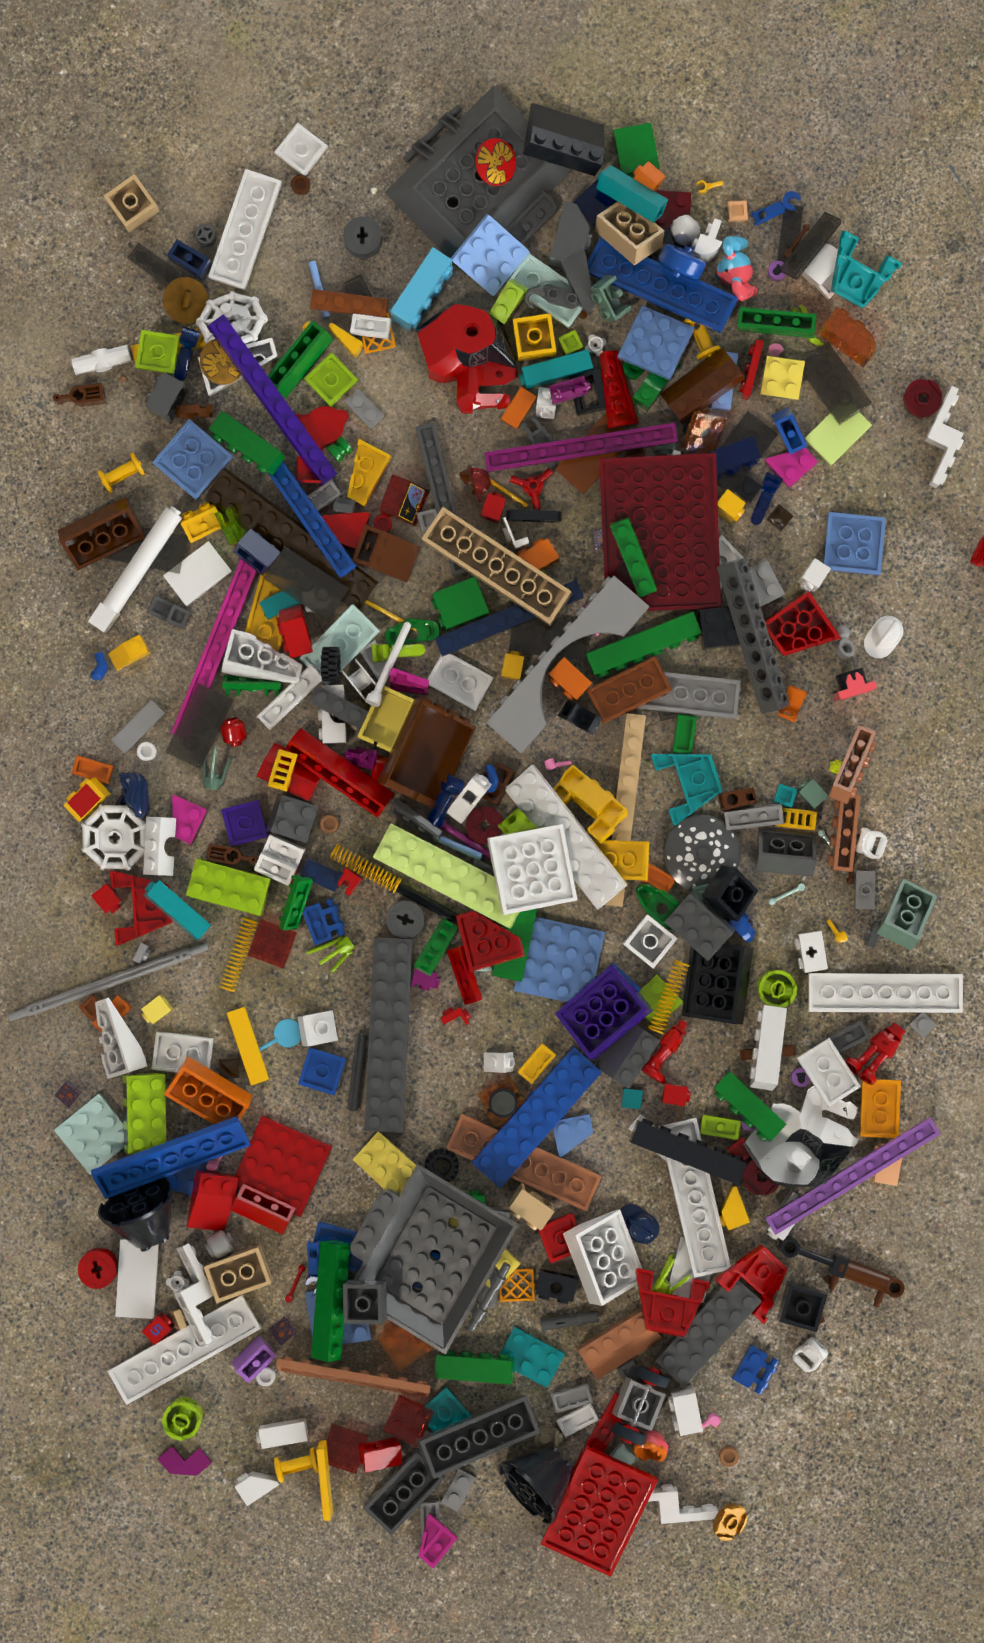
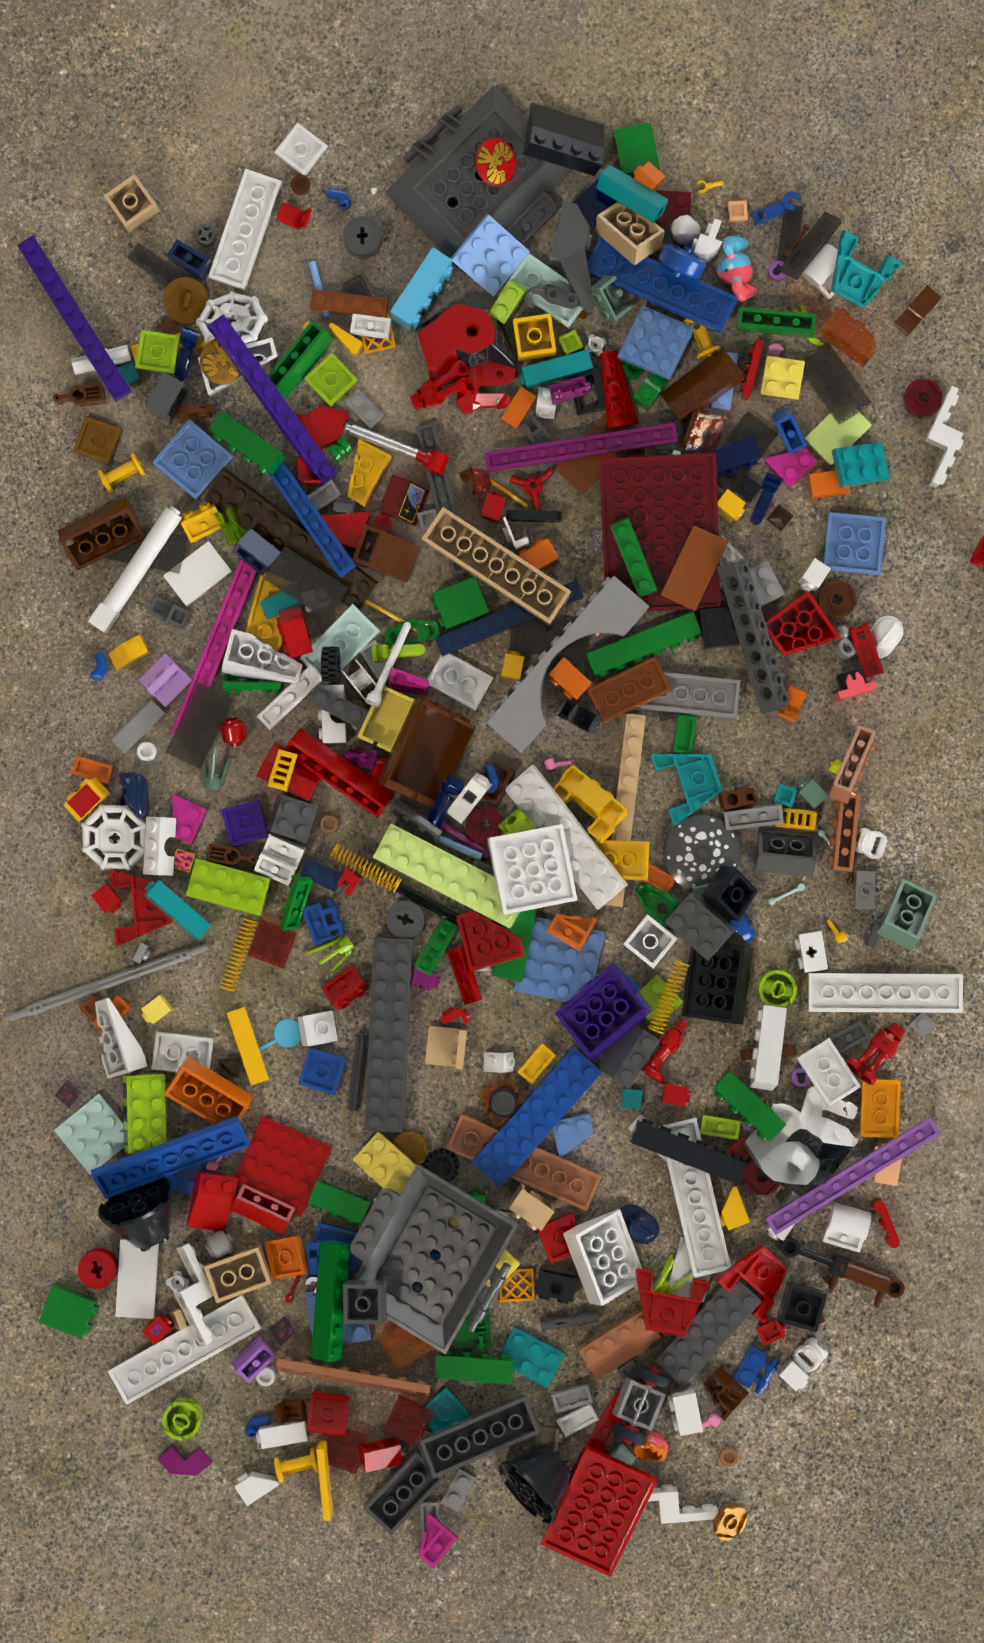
none -> dark purple plate [17,235,132,402]
none -> green brick [38,1283,99,1339]
none -> pearl gold tile [73,416,123,465]
none -> teal tile [117,361,141,385]
none -> lavender bracket [139,653,192,708]
none -> clear orange piece [156,316,178,335]
none -> tile [174,849,196,873]
none -> blue arm [245,1414,270,1438]
none -> orange plate [264,1235,309,1279]
none -> reddish brown bracket [275,1399,307,1424]
none -> red bracket [276,202,312,230]
none -> red plate [306,1392,350,1436]
none -> green brick [308,1178,371,1225]
none -> red bracket [321,965,369,1010]
none -> blue arm [326,188,351,210]
none -> flat silver piece [344,422,449,475]
none -> pearl gold tile [392,1130,428,1165]
none -> red piece [410,360,475,410]
none -> tan bracket [425,1026,467,1069]
none -> green hinge [453,1308,492,1349]
none -> orange wing [546,914,598,951]
none -> dark orange tile [660,525,729,611]
none -> reddish brown slope [704,1366,749,1421]
none -> red bracket [755,1317,787,1346]
none -> white brick [777,1358,809,1391]
none -> orange brick [807,467,851,500]
none -> reddish brown plate [817,580,857,619]
none -> white brick [822,1202,871,1253]
none -> teal plate [831,442,890,488]
none -> red plate [849,622,884,679]
none -> red plate [871,1198,900,1248]
none -> reddish brown piece [893,285,942,337]

